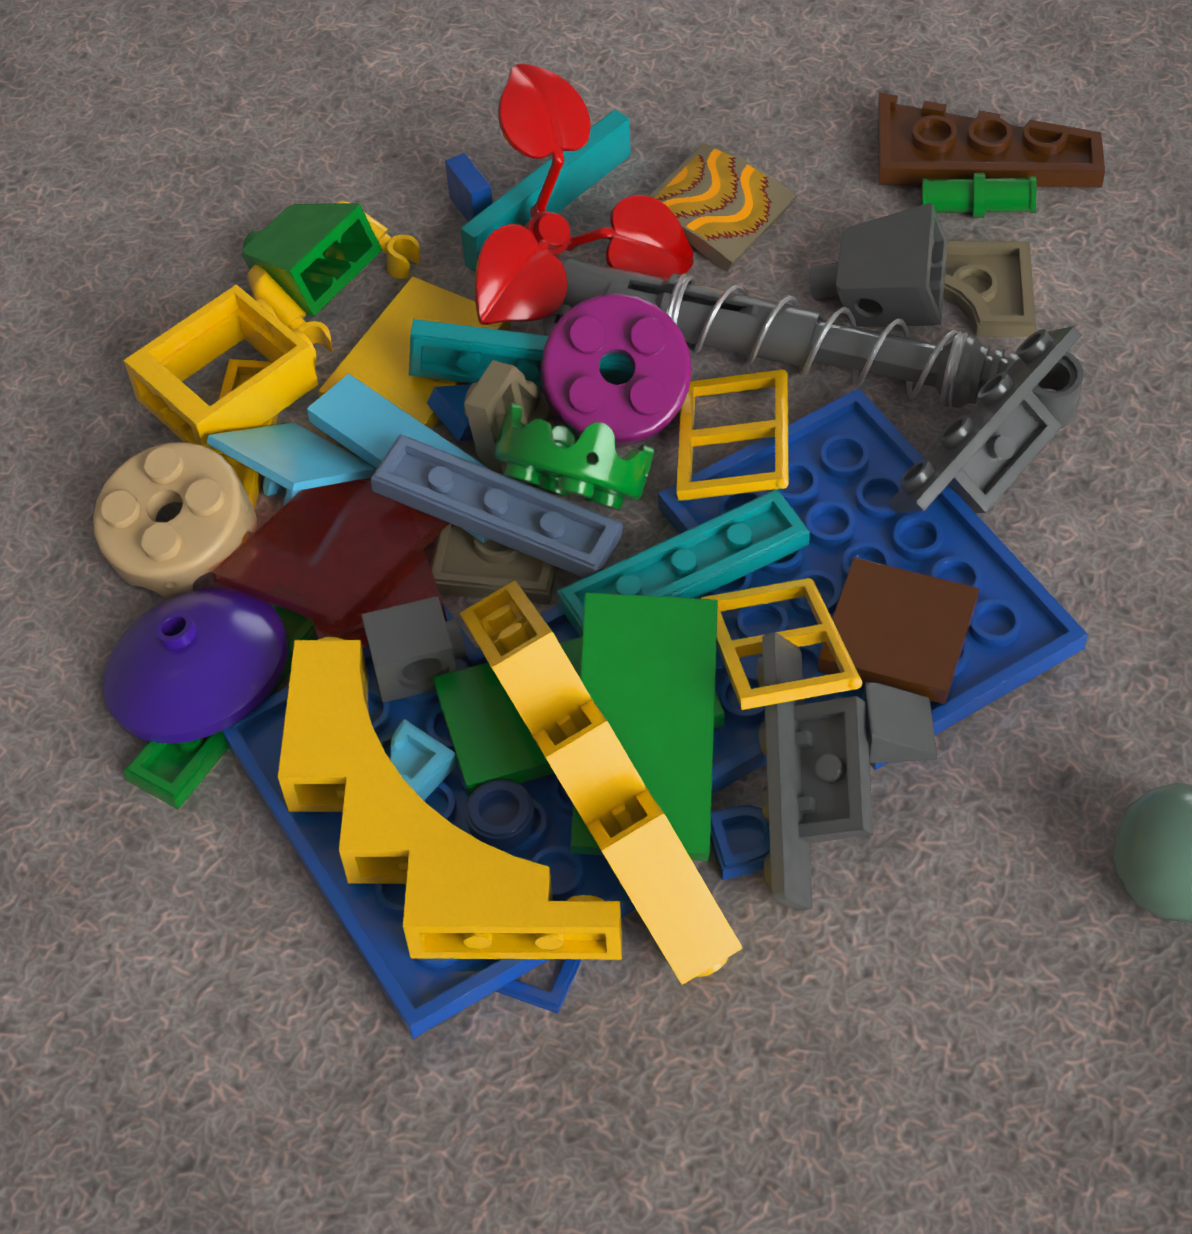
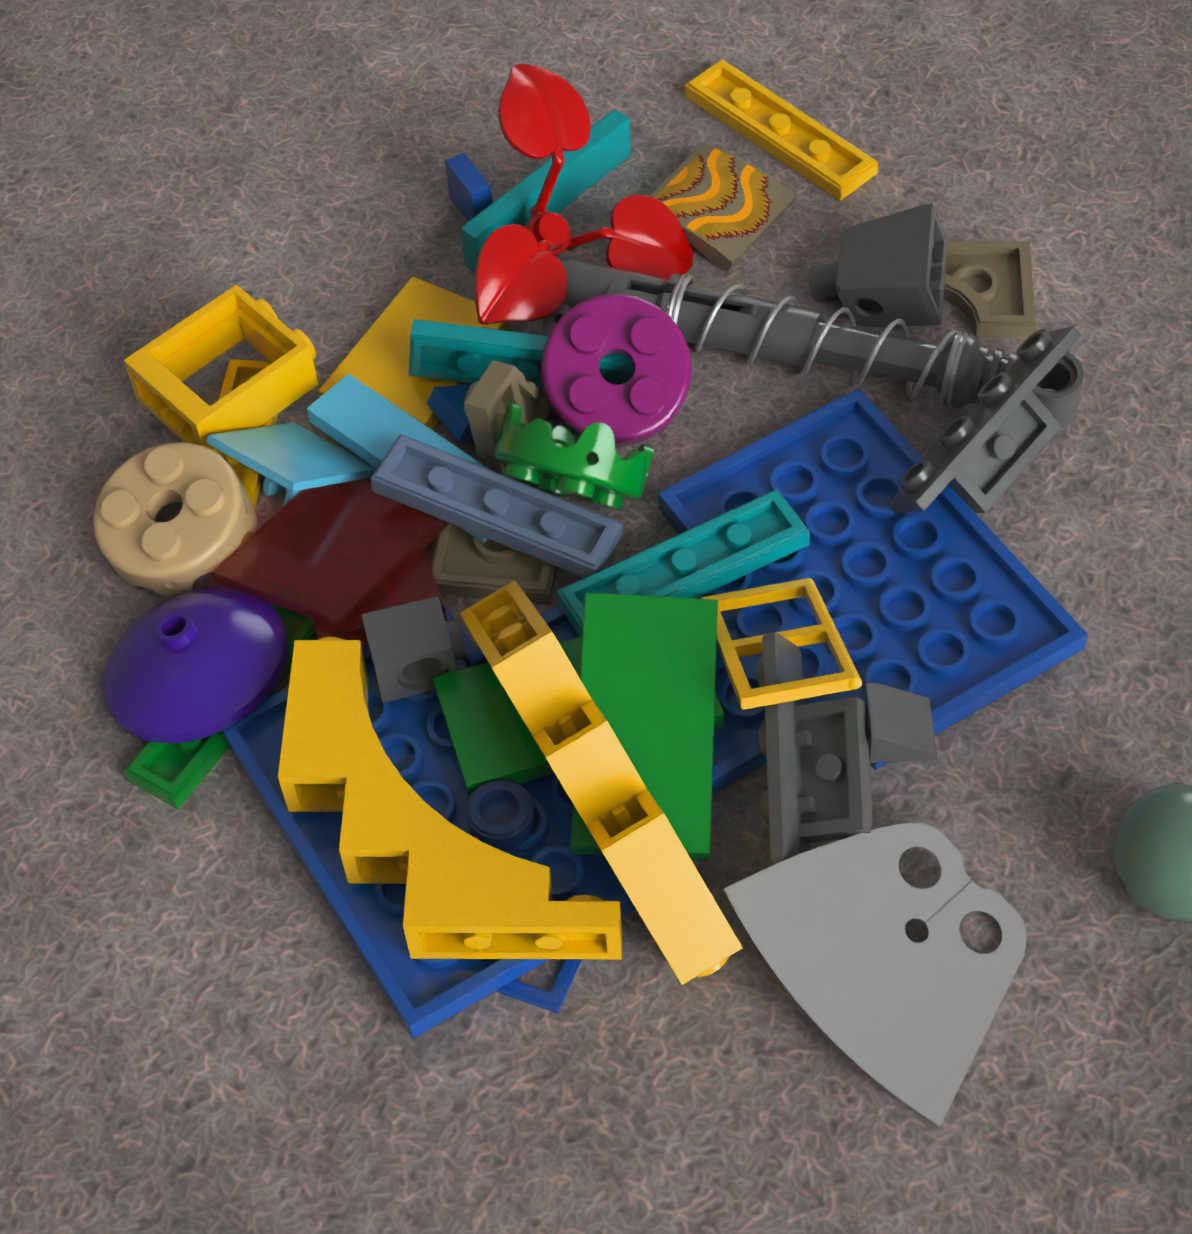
green torso [242,201,420,365] -> none
medium azure tile [389,719,457,800] -> none
yellow window [676,369,789,501] -> none
blue tile [710,805,770,880] -> none
reddish brown tile [818,557,980,704] -> none
reddish brown wing [878,92,1105,187] -> none
green pin [922,173,1037,218] -> none
none -> yellow tile [684,59,878,201]
none -> light grey piece [724,823,1026,1127]

